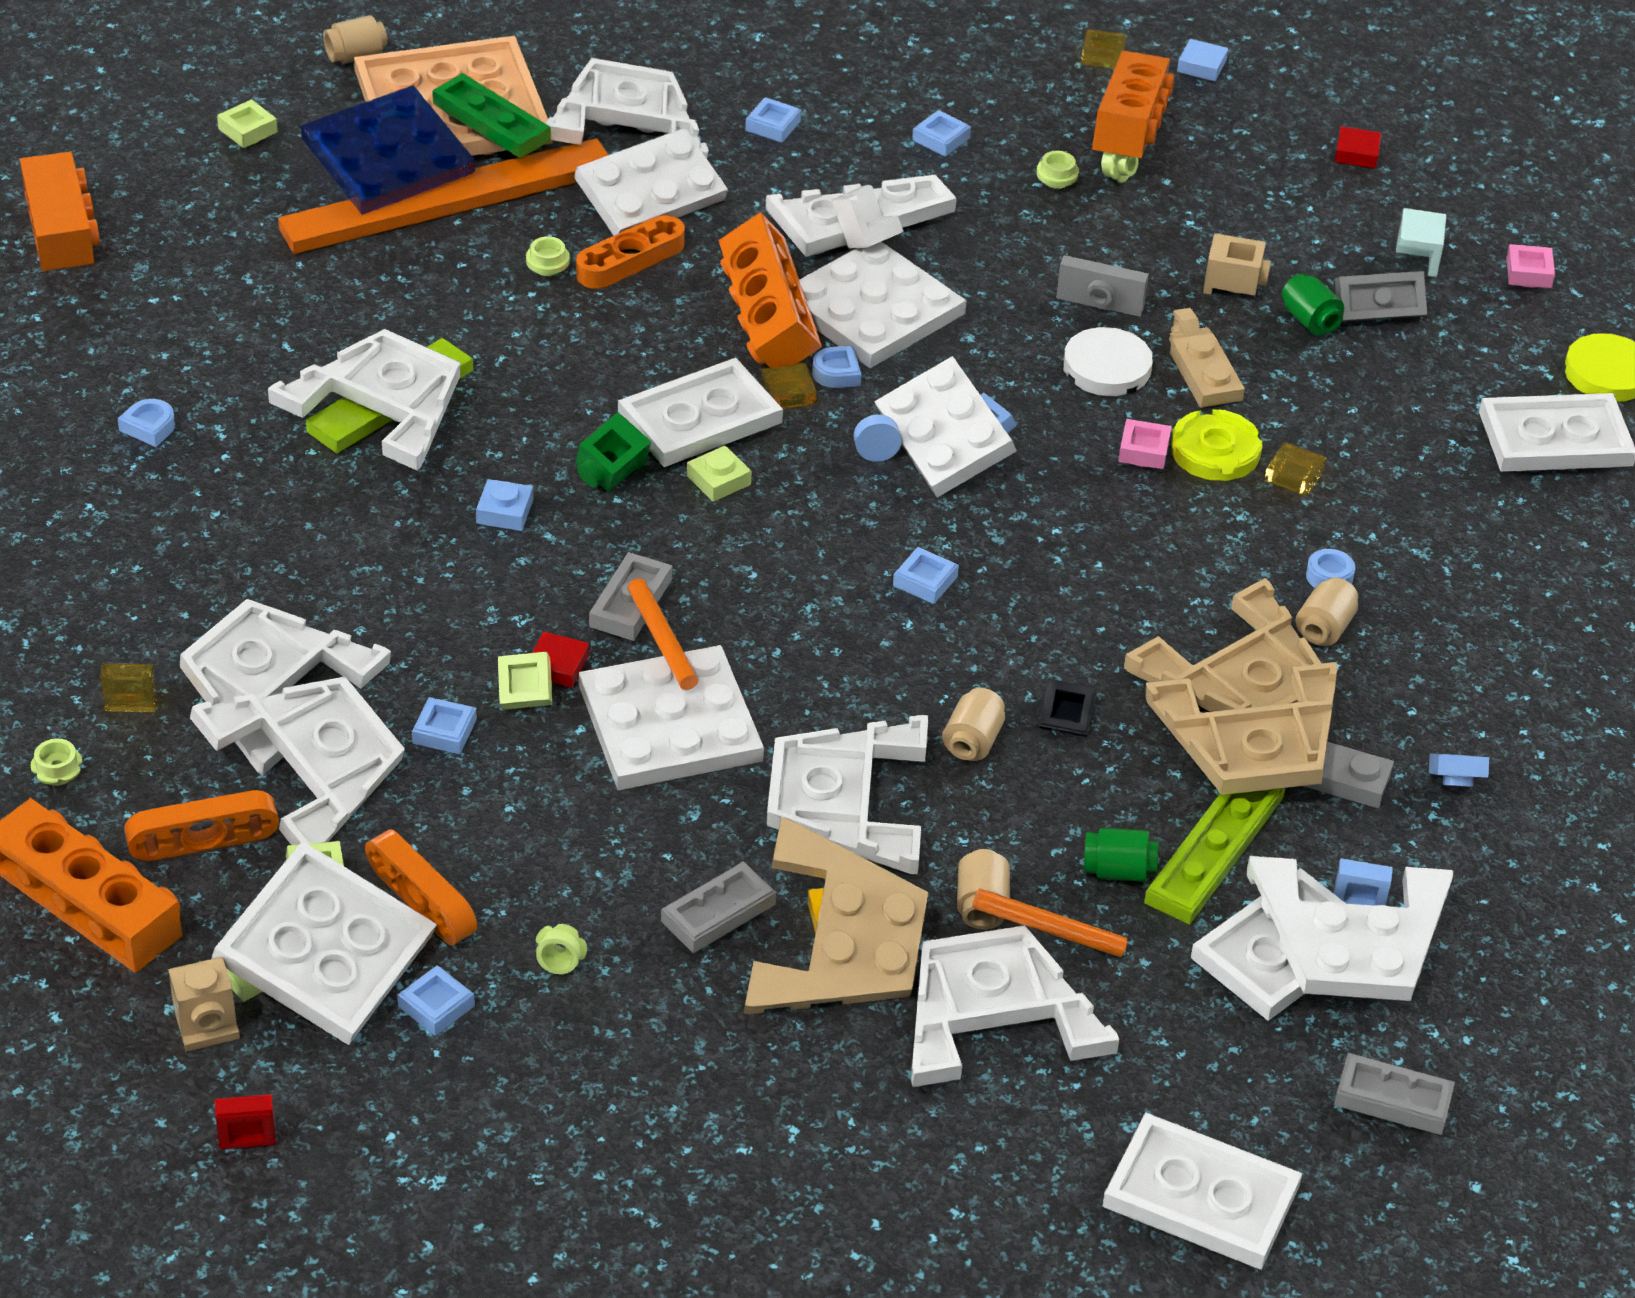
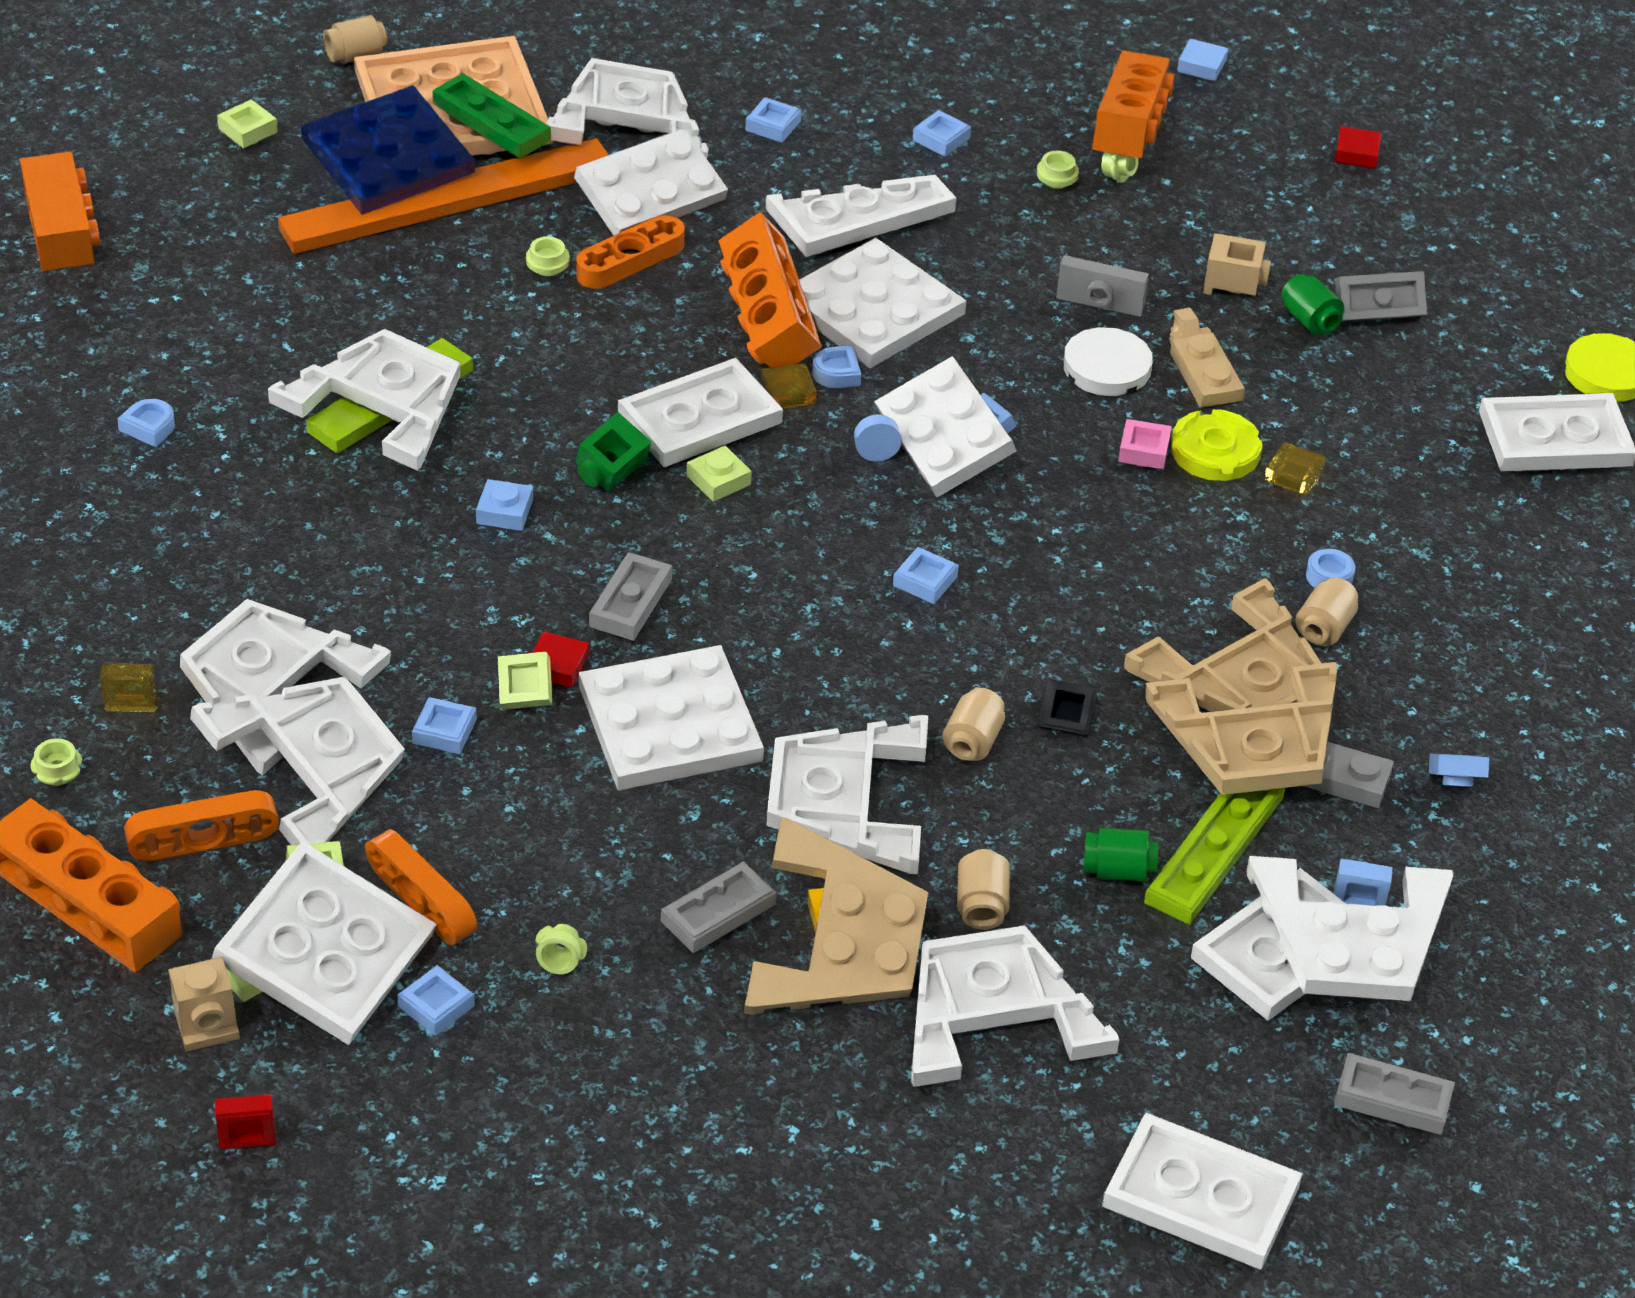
orange bar [628,578,698,690] -> none
white panel [831,185,903,248] -> none
orange bar [972,888,1127,957] -> none
clear yellow tile [1081,29,1126,68] -> none
light aqua panel [1396,208,1446,277] -> none
bright pink plate [1506,244,1555,288] -> none

